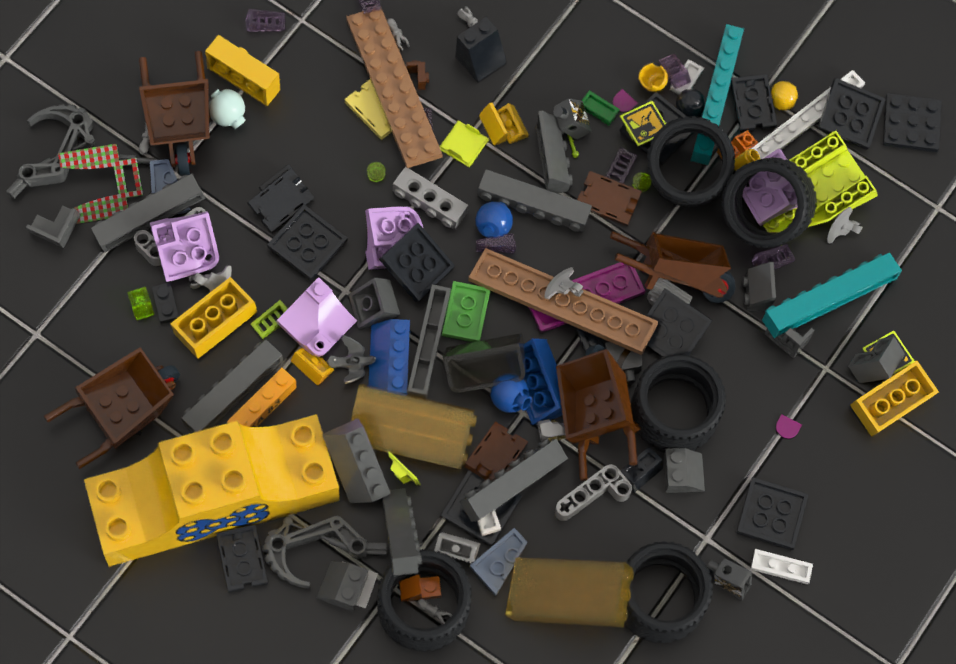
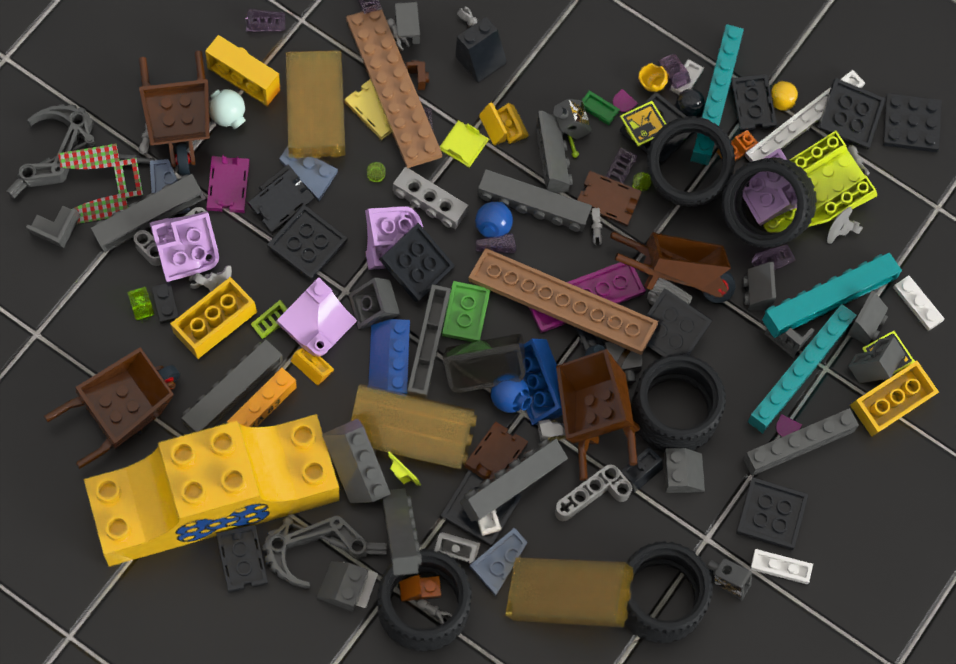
dark grey animal [327,335,376,384] -> none
light grey piece [545,267,584,299] -> none
yellow brick [734,149,760,171] -> none
none -> magenta piece [206,156,250,213]
none -> sand blue wing [280,144,338,201]
none -> clear yellow brick [286,51,345,158]
none -> dark grey panel [395,2,420,44]
none -> light grey piece [591,208,603,245]
none -> dark grey brick [743,408,859,476]
none -> teal brick [748,304,857,434]
none -> light grey piece [847,145,869,176]
none -> dark grey slope [848,291,888,345]
none -> white plate [893,276,944,331]

